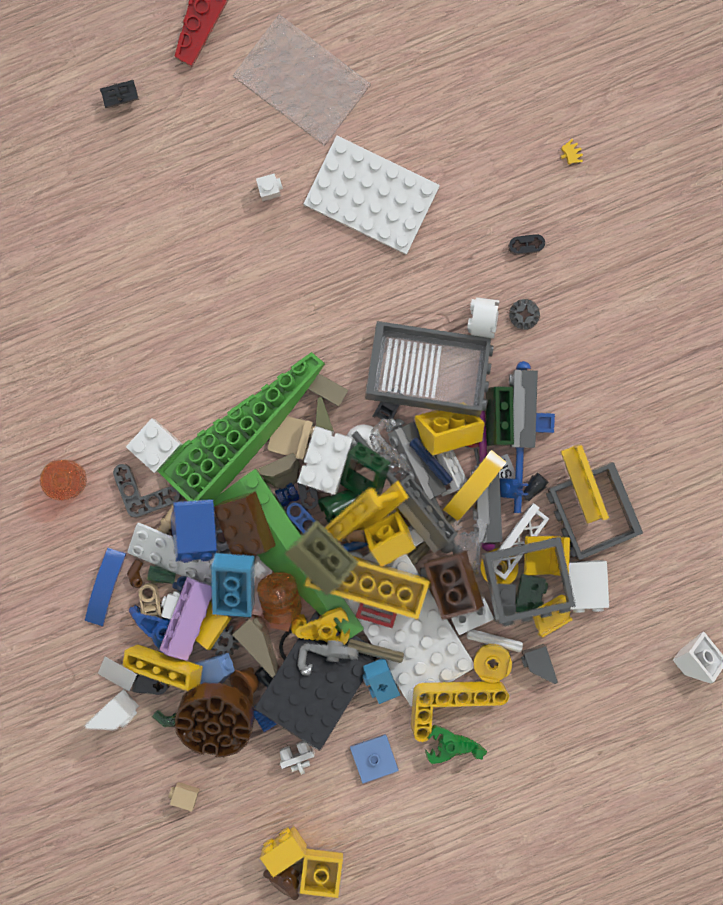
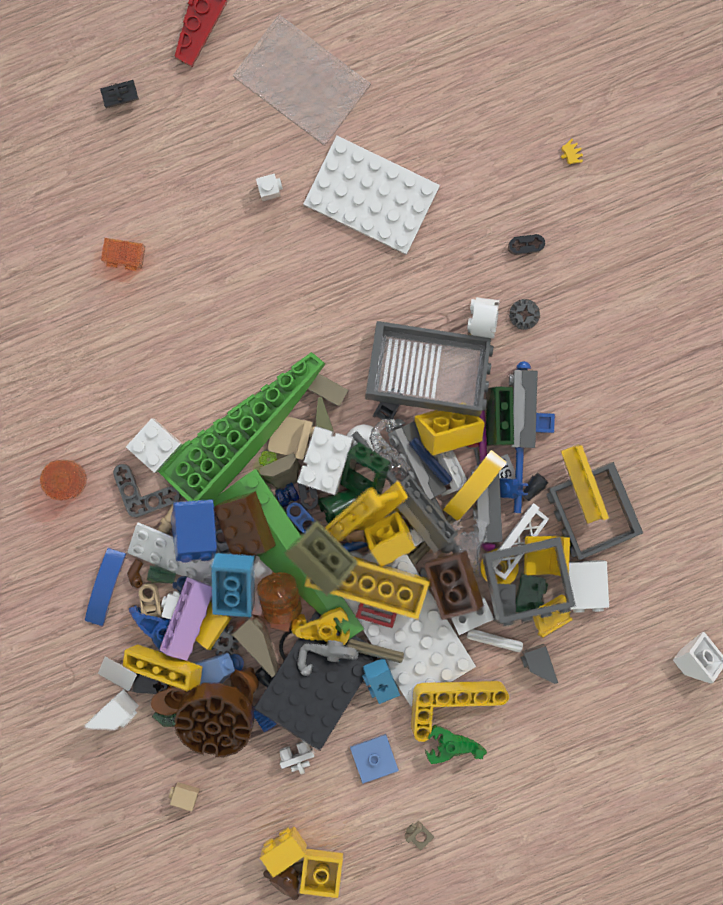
yellow plate [473,644,512,683] -> none
none -> clear orange brick [101,238,146,271]
none -> dark orange piece [151,685,187,715]
none -> blue plate [229,654,244,671]
none -> clear neon green plate [259,450,277,466]
none -> dark tan bracket [405,820,434,850]

